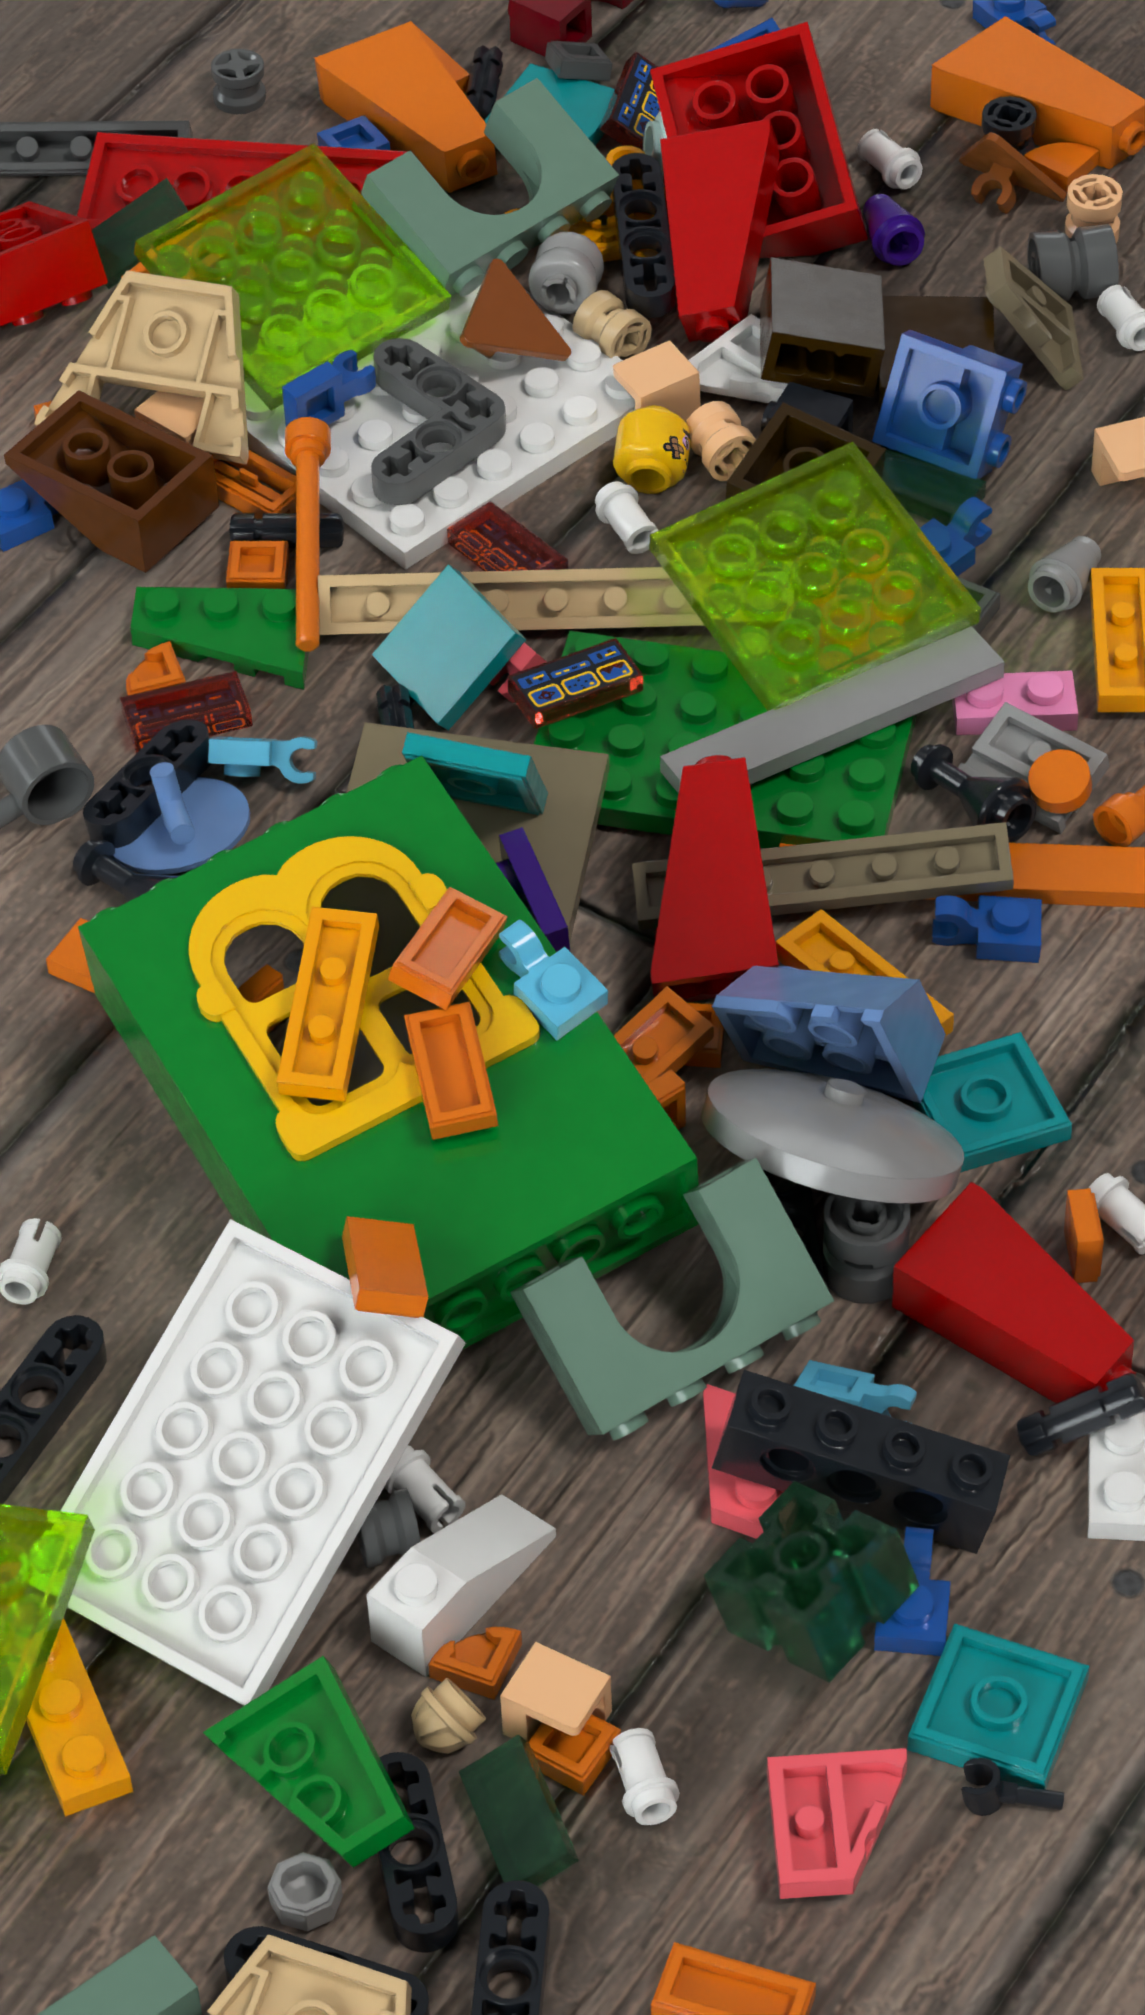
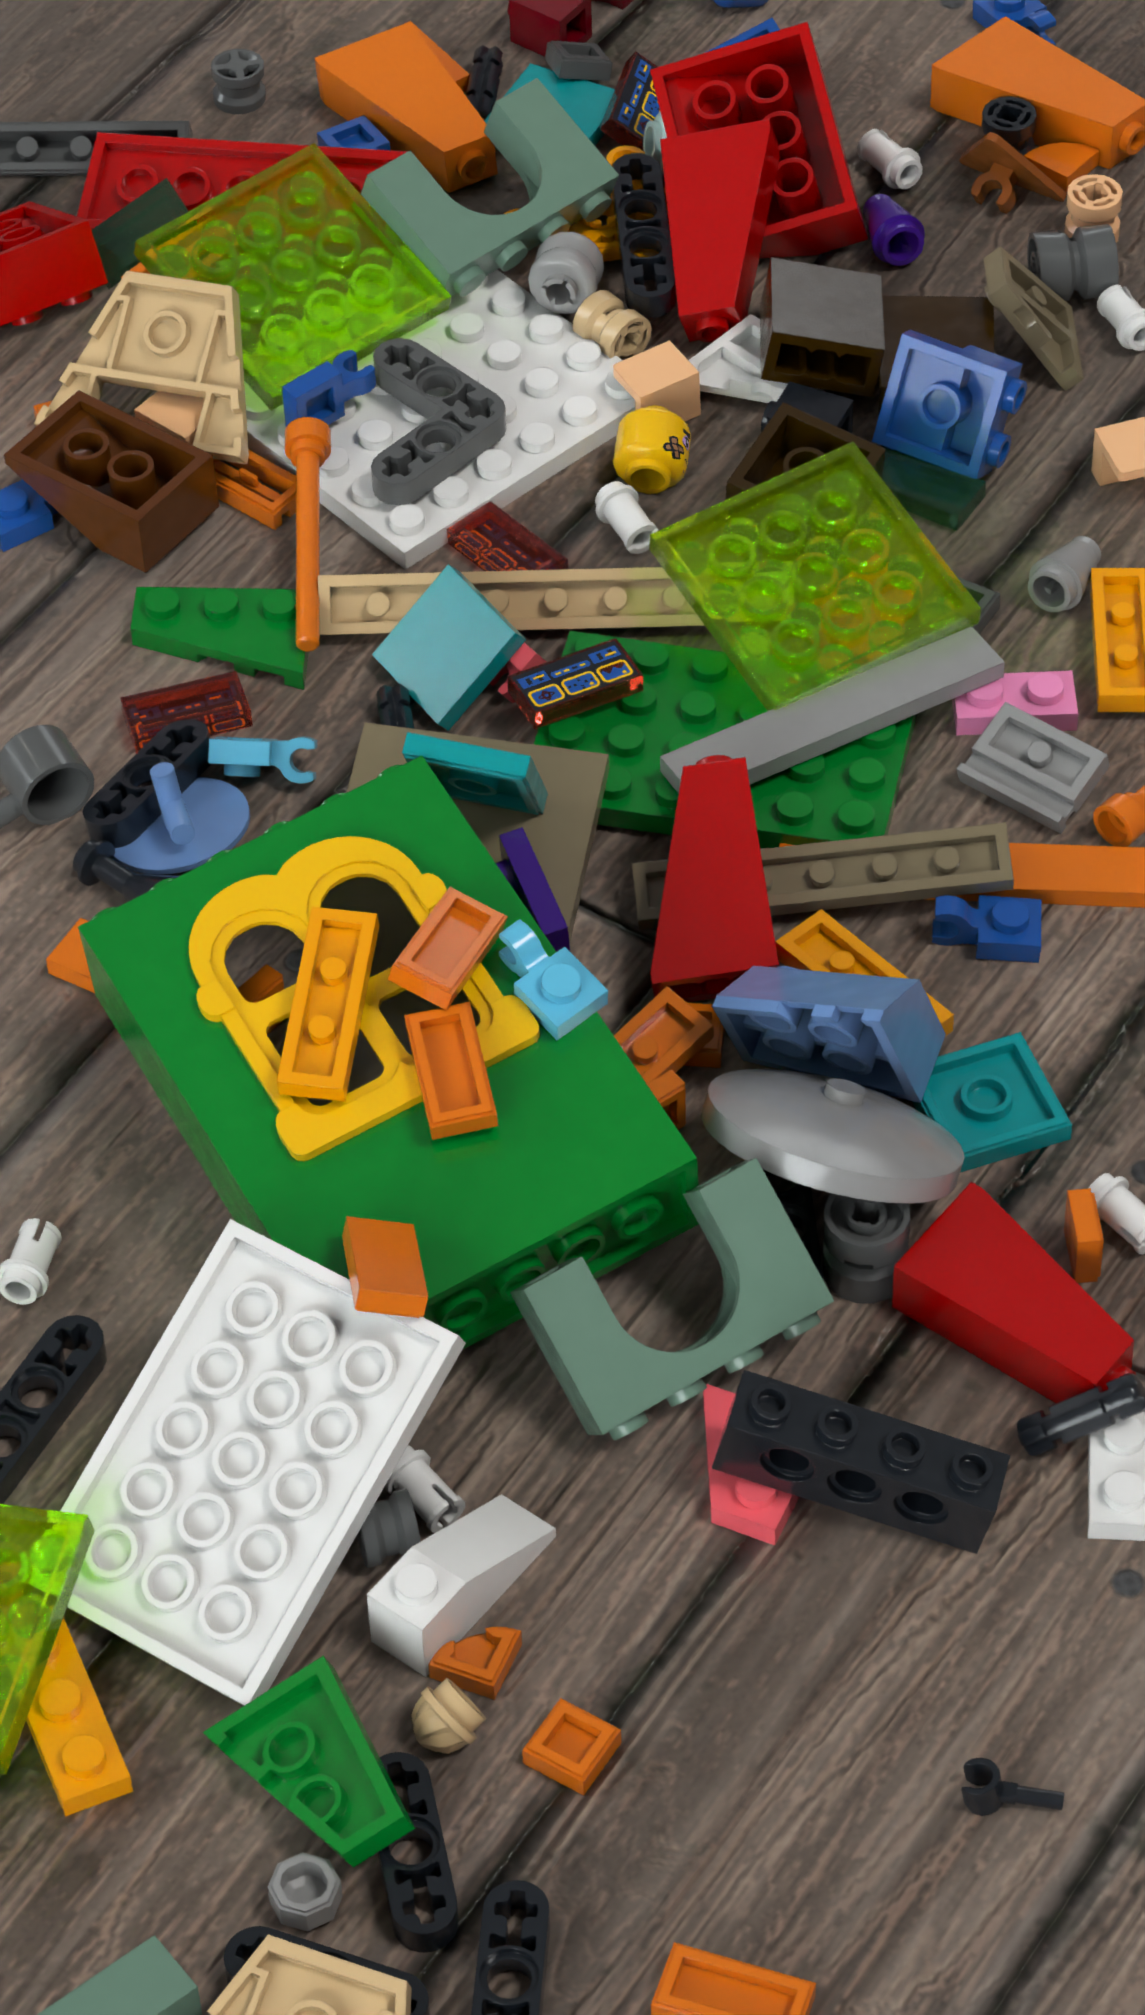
orange tile [126,641,188,710] -> none
orange tile [226,541,290,589] -> none
black axle [229,513,344,548] -> none
clear green tile [459,1735,579,1886] -> none
dark orange piece [460,259,571,361] -> none
light nougat panel [500,1642,612,1745] -> none
white pin [609,1728,680,1825] -> none
light nougat wheel [686,401,756,481] -> none
clear green brick [703,1481,920,1683] -> none
coral wing [767,1748,907,1899] -> none
medium azure plate [794,1360,917,1423] -> none
blue plate [874,1527,951,1656] -> none
blue plate [892,497,992,593] -> none
teal tile [907,1623,1090,1789] -> none
black piece [911,744,1036,842] -> none
orange tile [1028,749,1092,814] -> none

